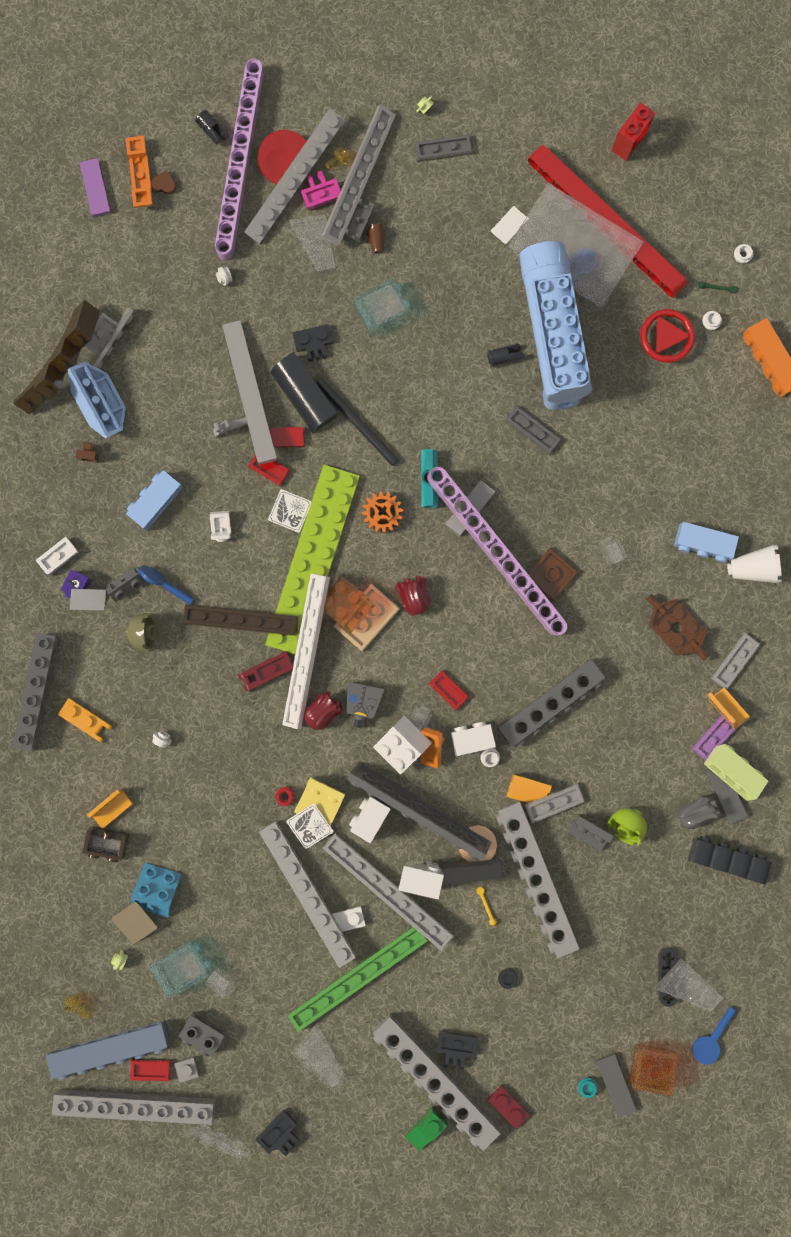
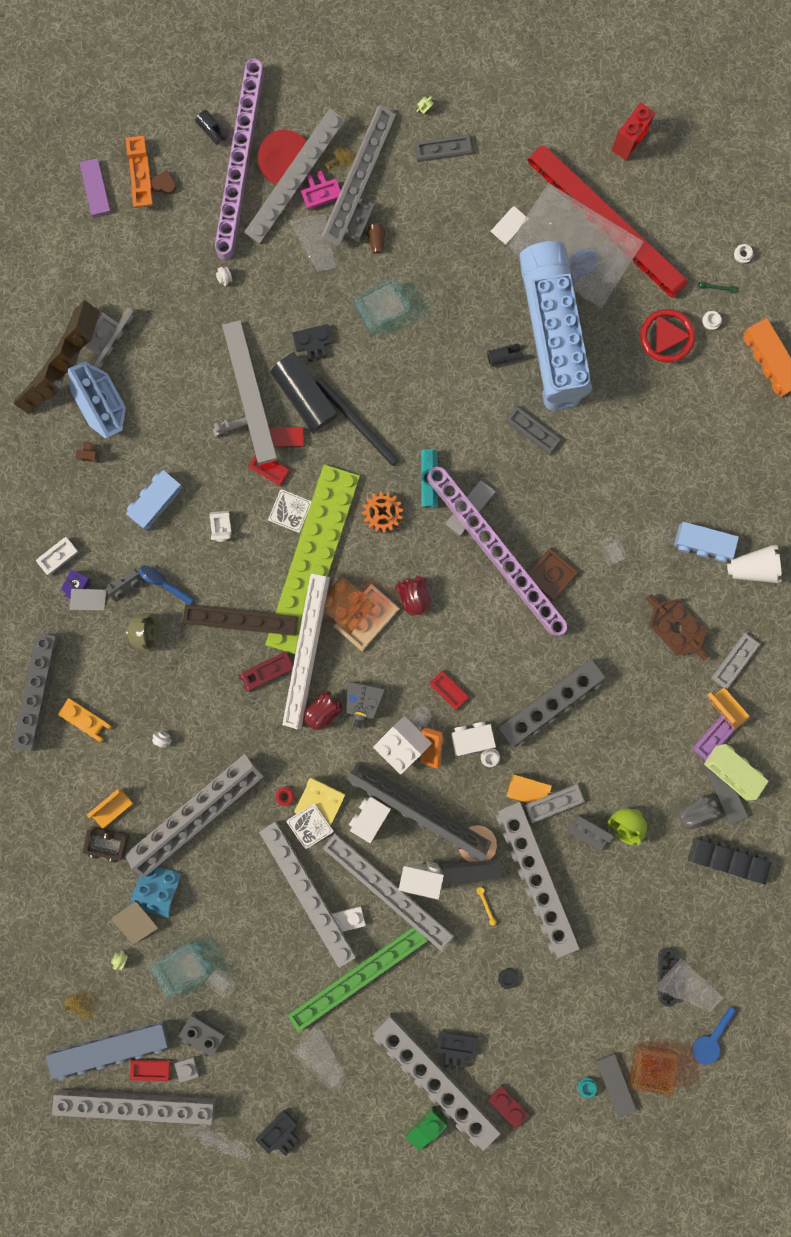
none -> light grey brick [125,754,263,878]

